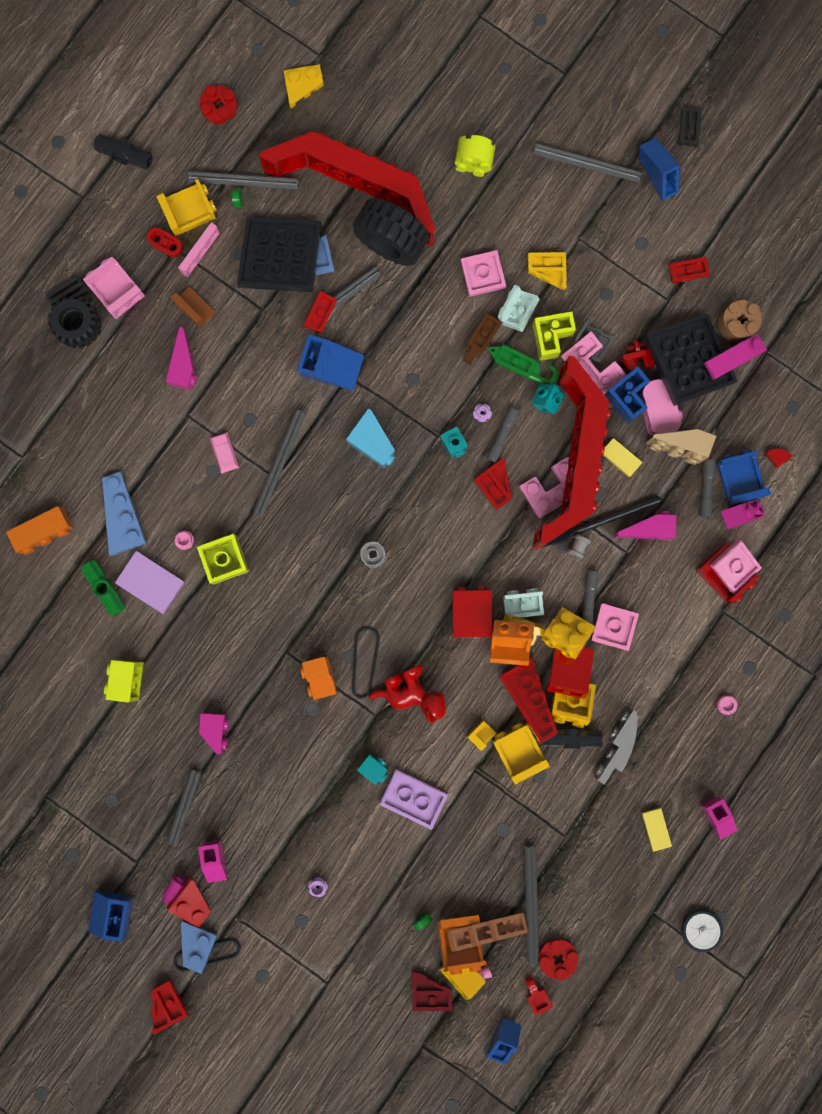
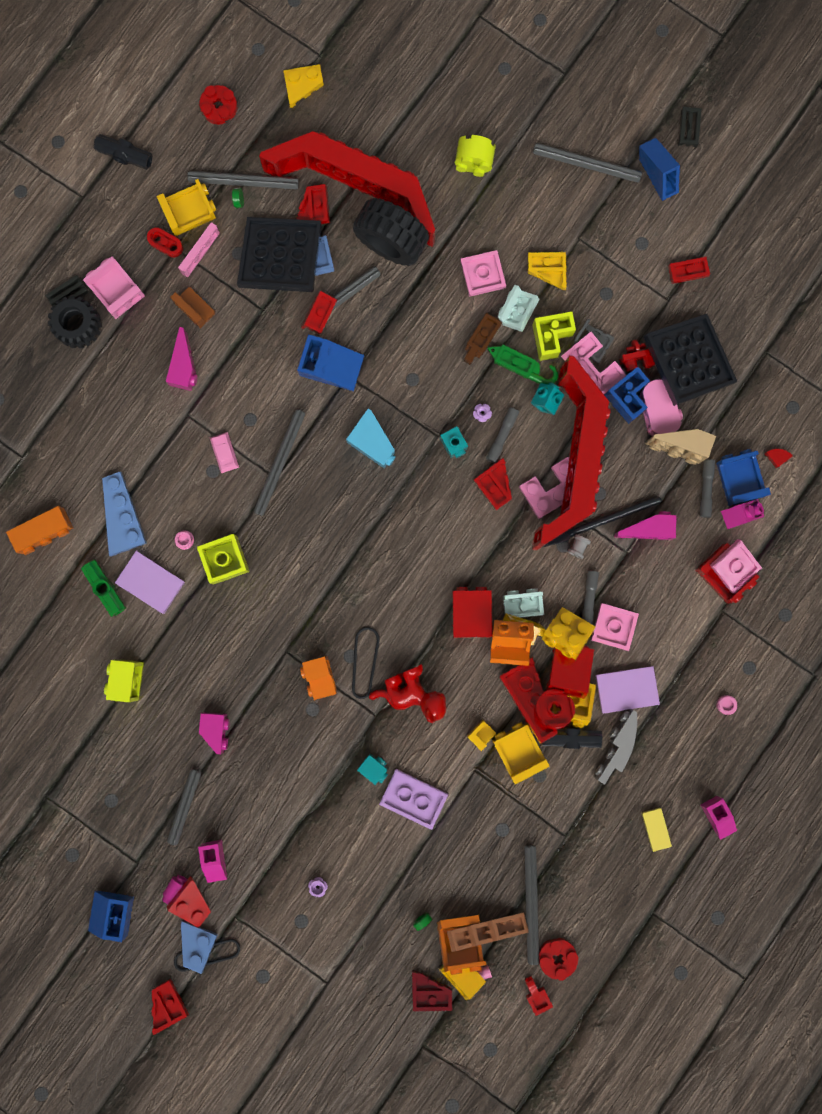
light grey wheel [360,542,386,568] -> none
blue slope [487,1018,522,1064] -> none
light yellow tile [603,438,642,477] -> none
white wheel [682,910,723,953] -> none
dark pink slope [704,334,767,380] -> none
medium nougat brick [717,300,762,344] -> none
none -> red wing [296,184,330,224]
none -> red plate [535,689,575,729]
none -> lavender tile [595,666,660,713]

